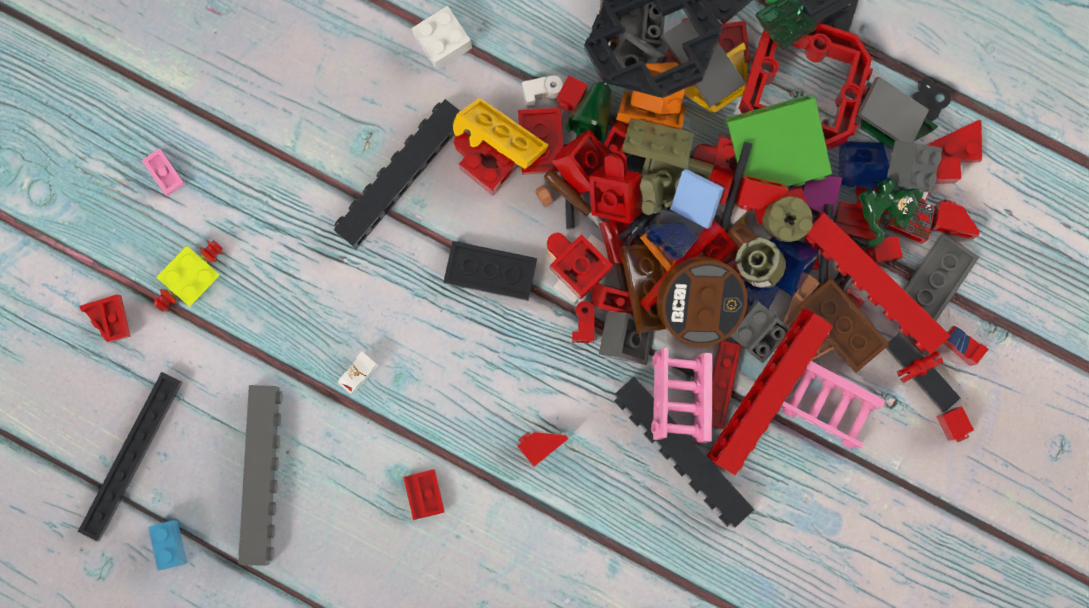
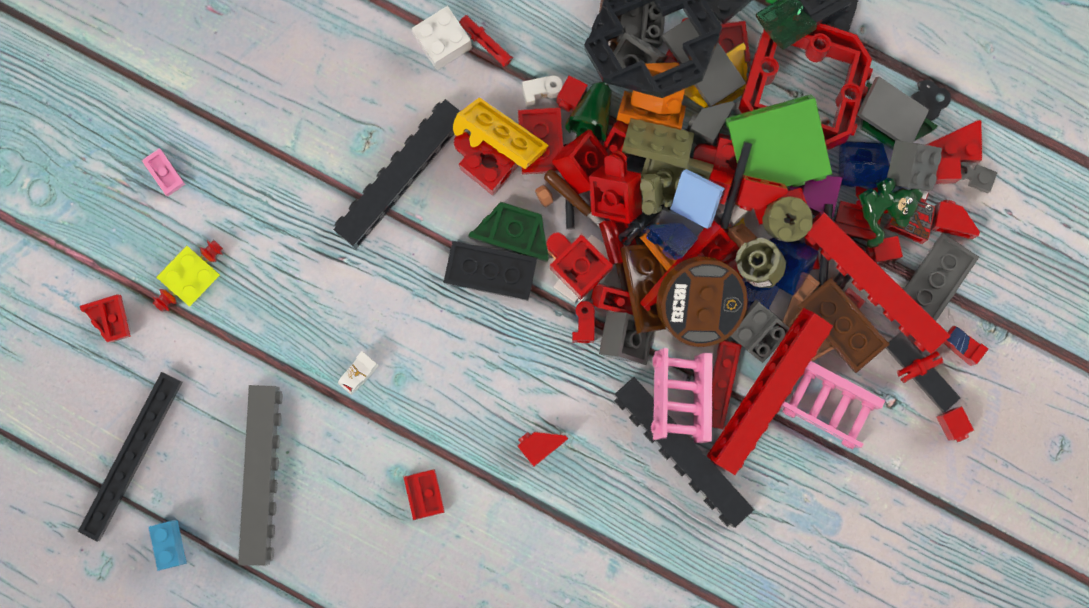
none -> red pin [459,15,513,67]
none -> dark green wing [468,202,549,262]
none -> dark grey slope [686,101,735,145]
none -> dark grey plate [960,162,998,194]

